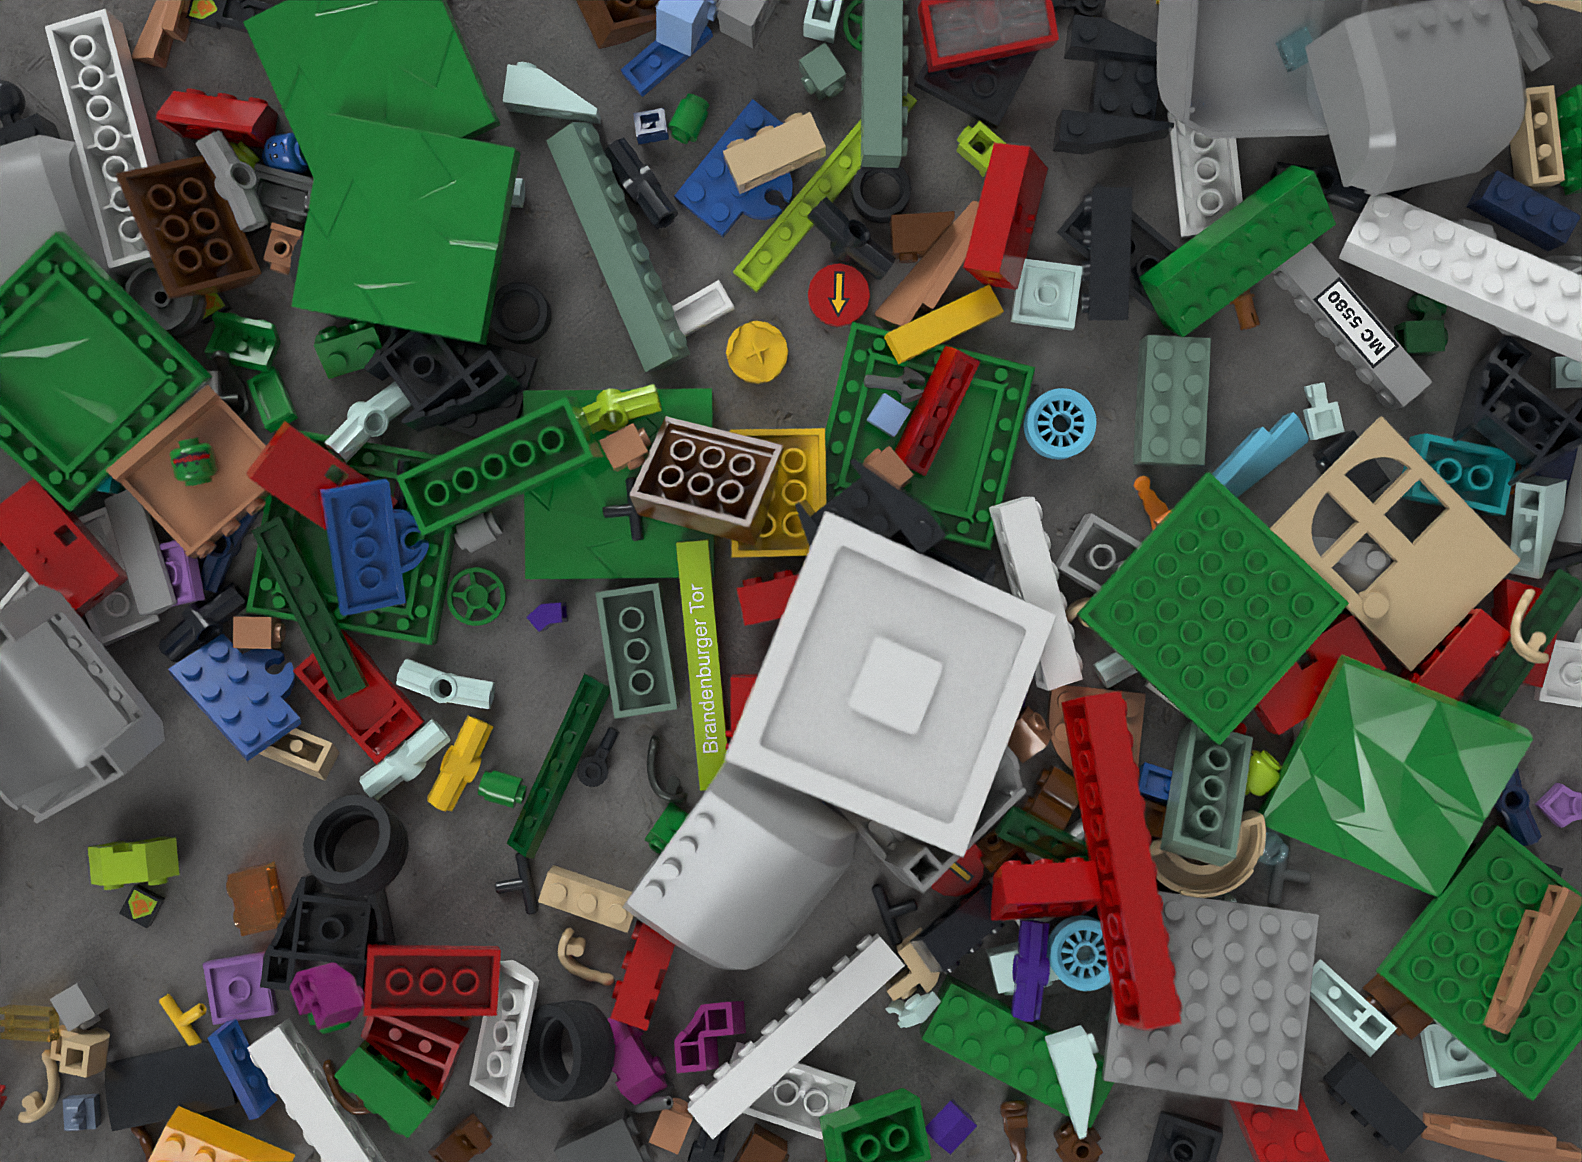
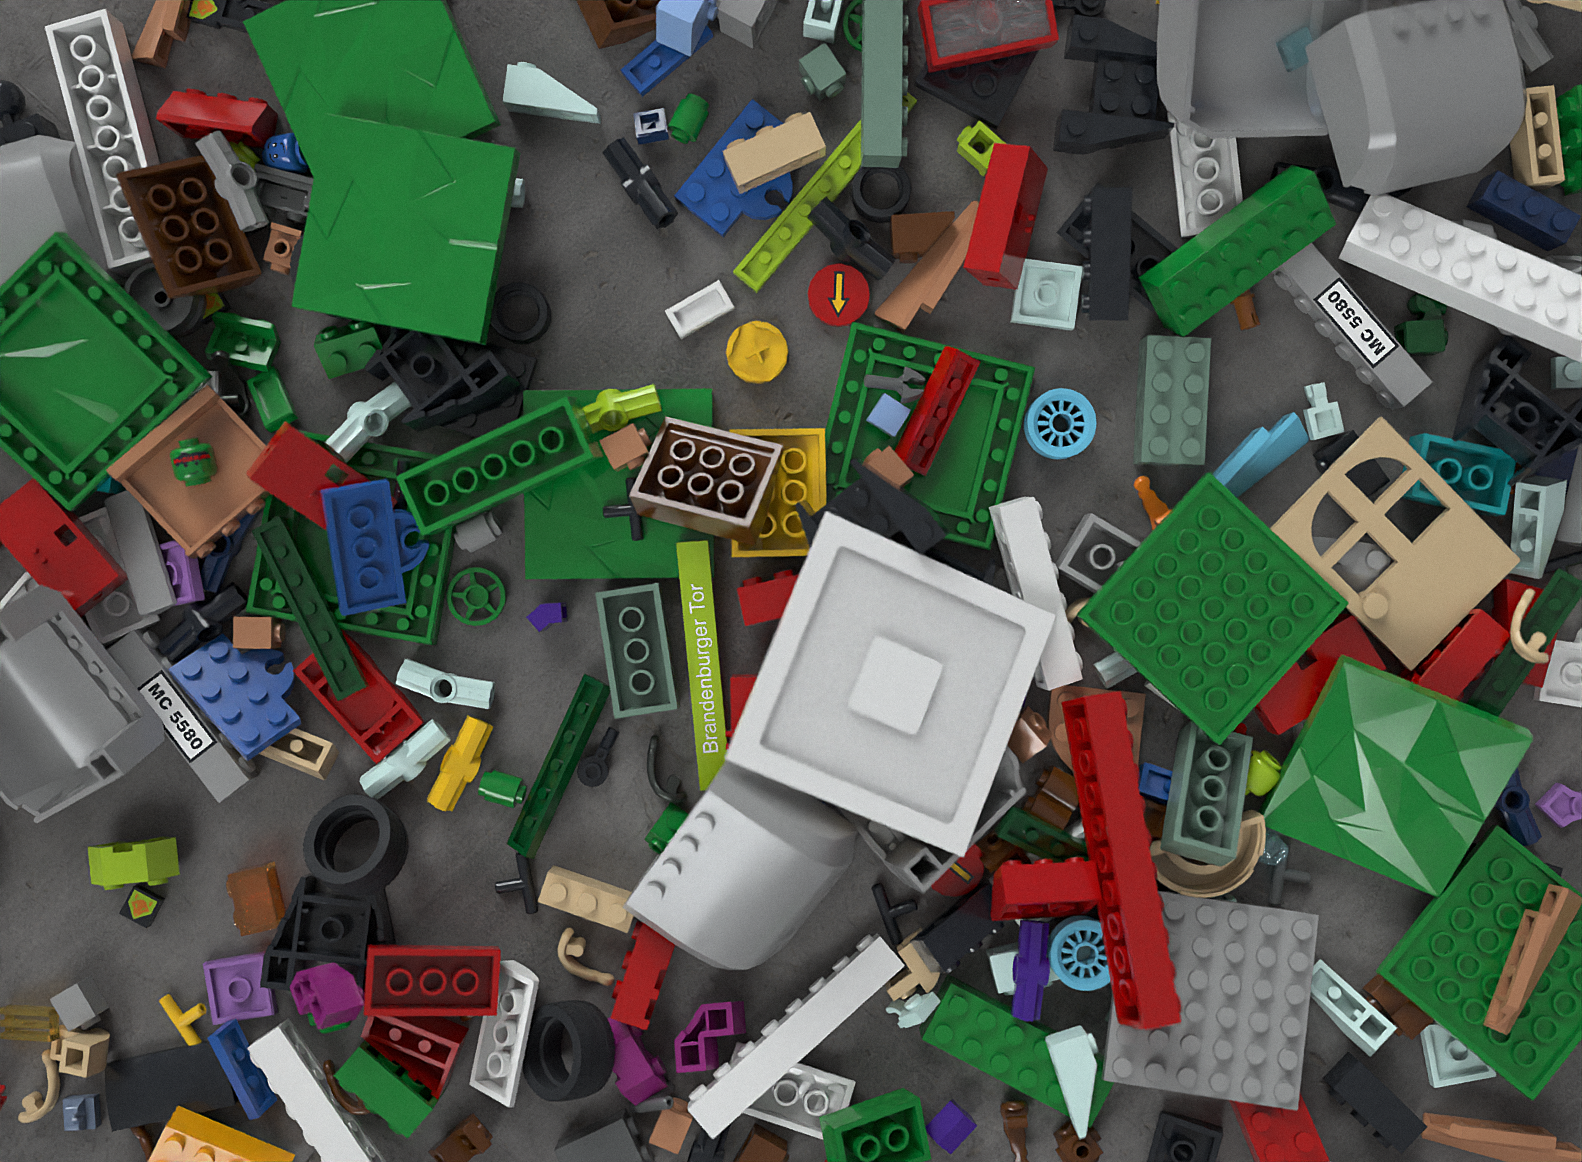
sand green brick [546,122,690,372] -> none
yellow tile [884,285,1004,364] -> none
none -> light grey brick [106,629,259,803]

